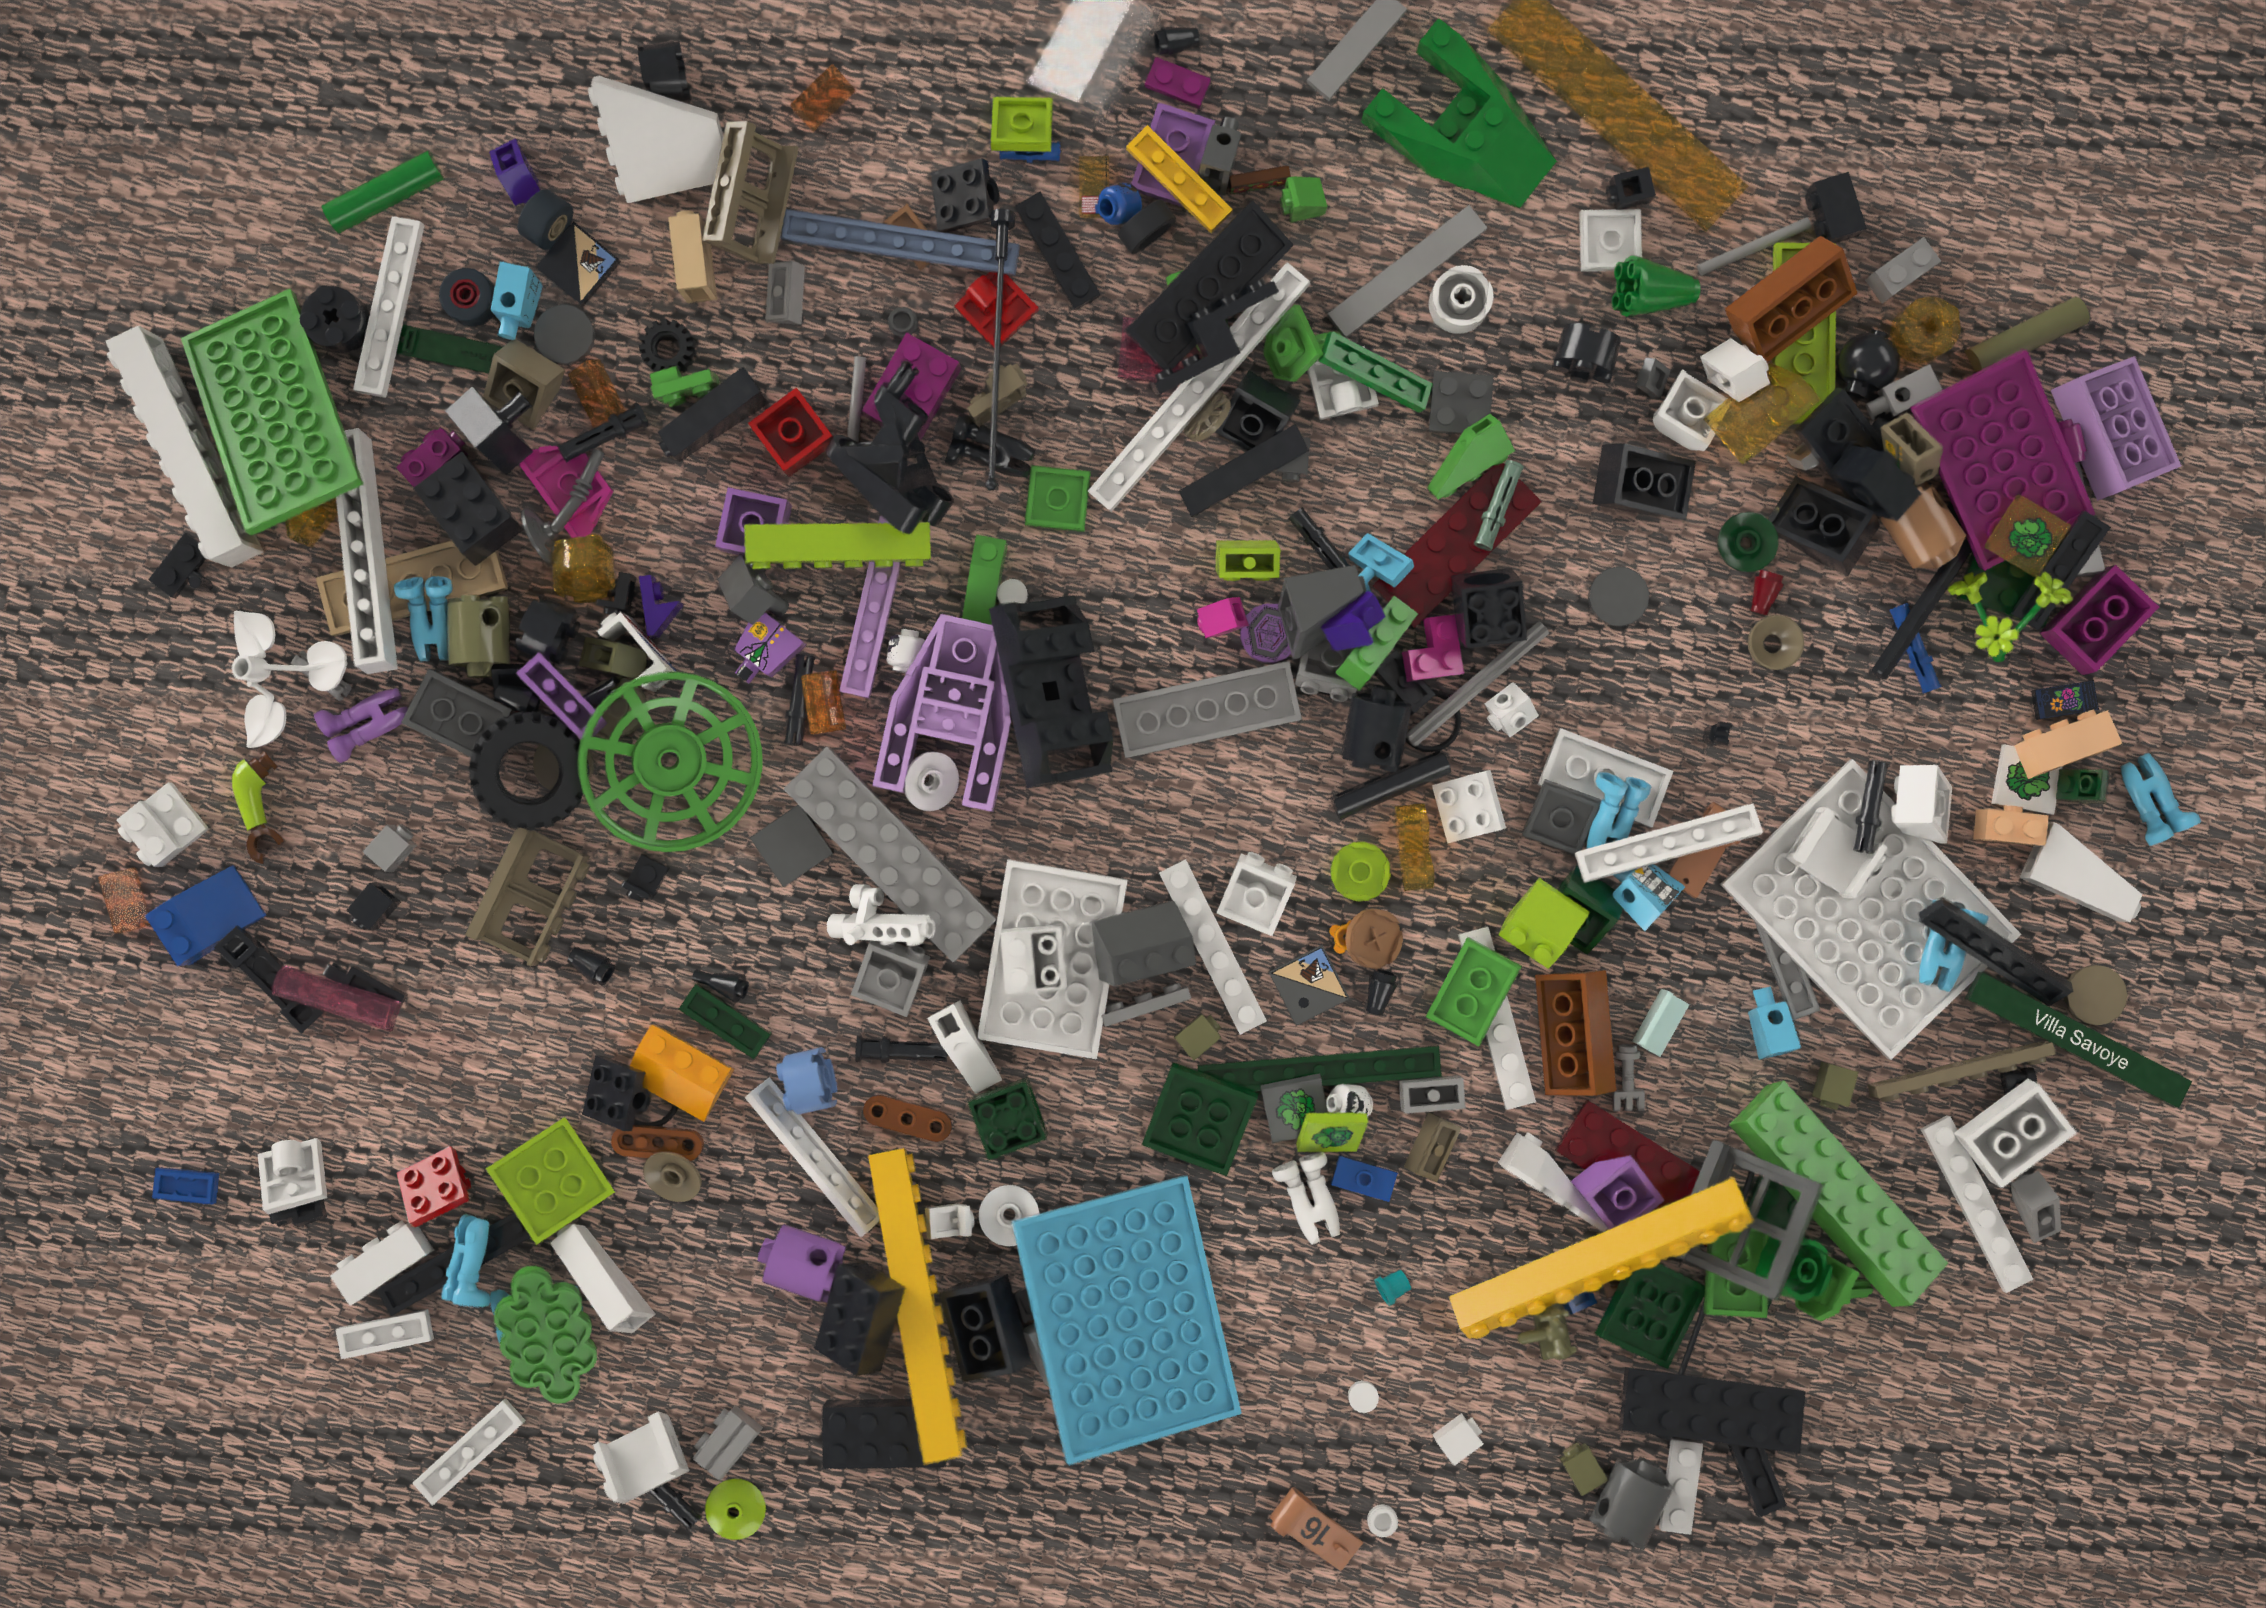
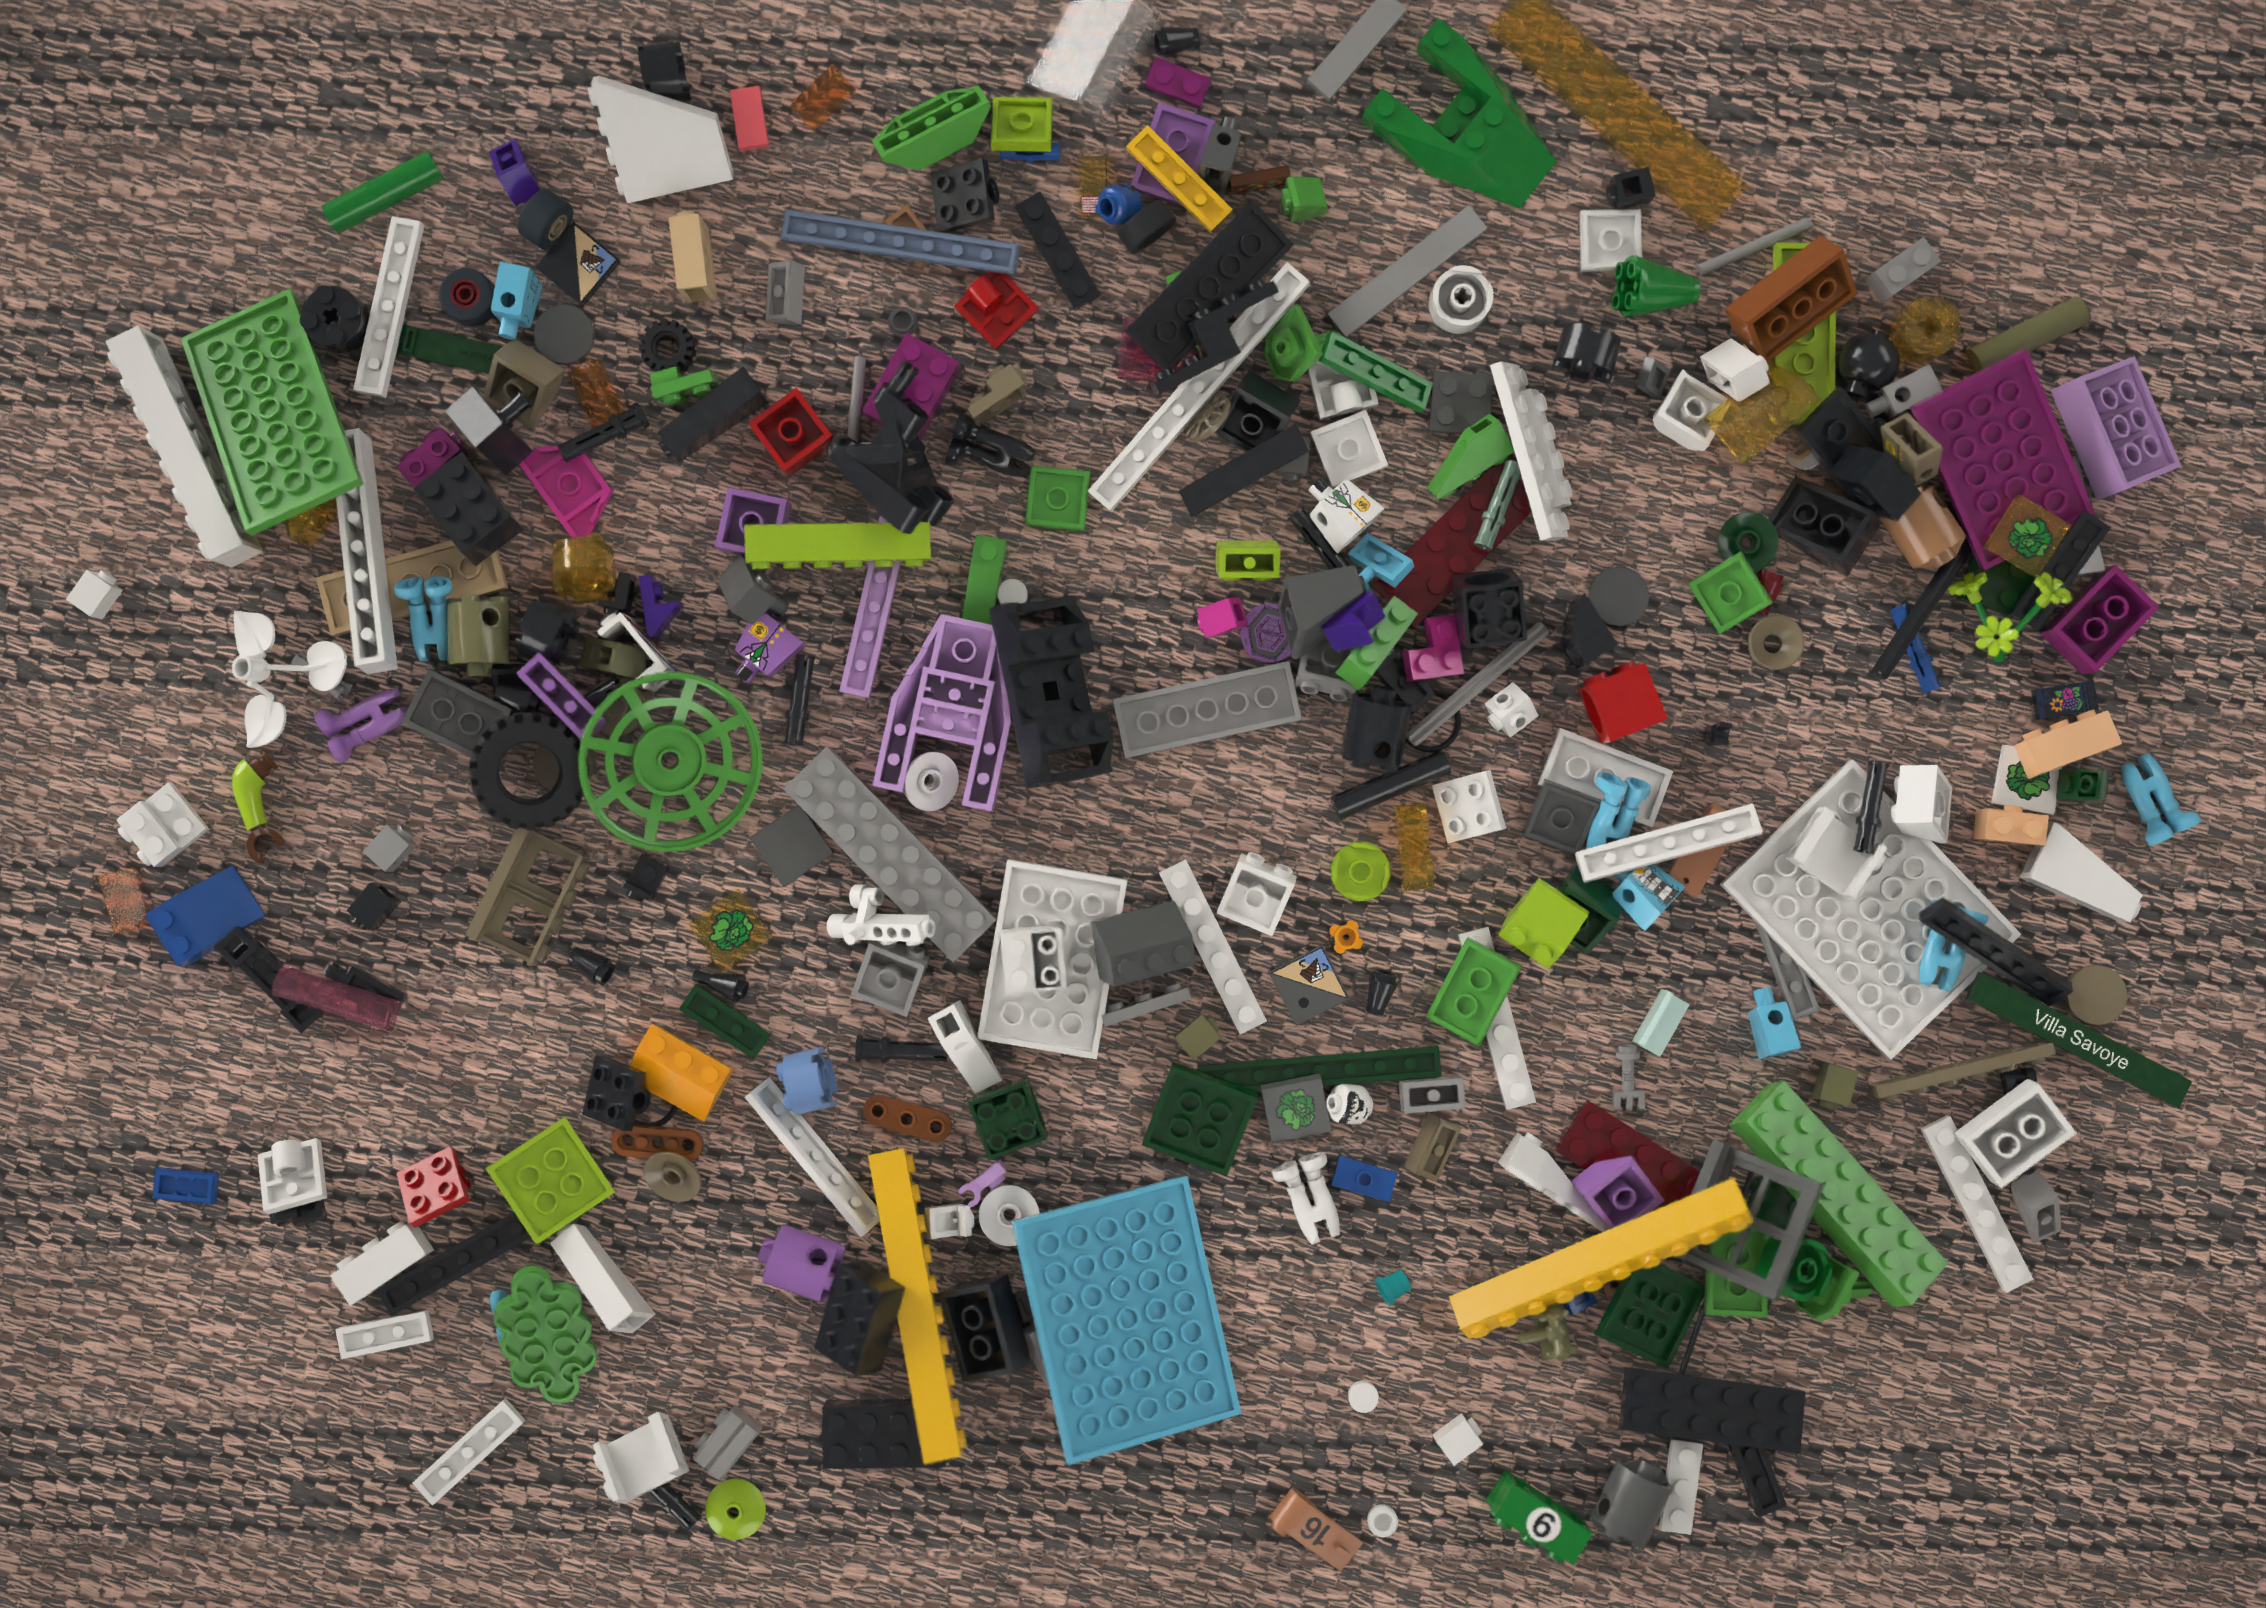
black plate [148,532,213,599] -> none
medium azure piece [441,1214,491,1307] -> none
dark grey dish [521,449,605,564] -> none
dark tan window [702,121,799,264] -> none
clear orange slope [801,670,846,735] -> none
white head [886,629,925,673] -> none
black piece [985,209,1015,491] -> none
lime tile [1296,1113,1368,1152] -> none
medium nougat tile [1345,908,1403,969] -> none
dark orange slope [1535,970,1617,1096] -> none
olive brick [1559,1443,1608,1496] -> none
black slope [1592,443,1696,521] -> none
black brick [1805,172,1867,243] -> none
magenta brick [2057,419,2087,463] -> none
none -> white brick [66,570,123,619]
none -> clear yellow tile [688,889,773,973]
none -> coral tile [730,86,770,152]
none -> bright green wedge [872,85,991,170]
none -> lavender plate [958,1159,1008,1207]
none -> white torso [1308,478,1384,553]
none -> white plate [1310,410,1388,489]
none -> green brick [1486,1470,1593,1565]
none -> white plate [1490,361,1573,541]
none -> black slope [1560,593,1618,669]
none -> red brick [1578,660,1668,744]
none -> bright green tile [1688,551,1773,635]

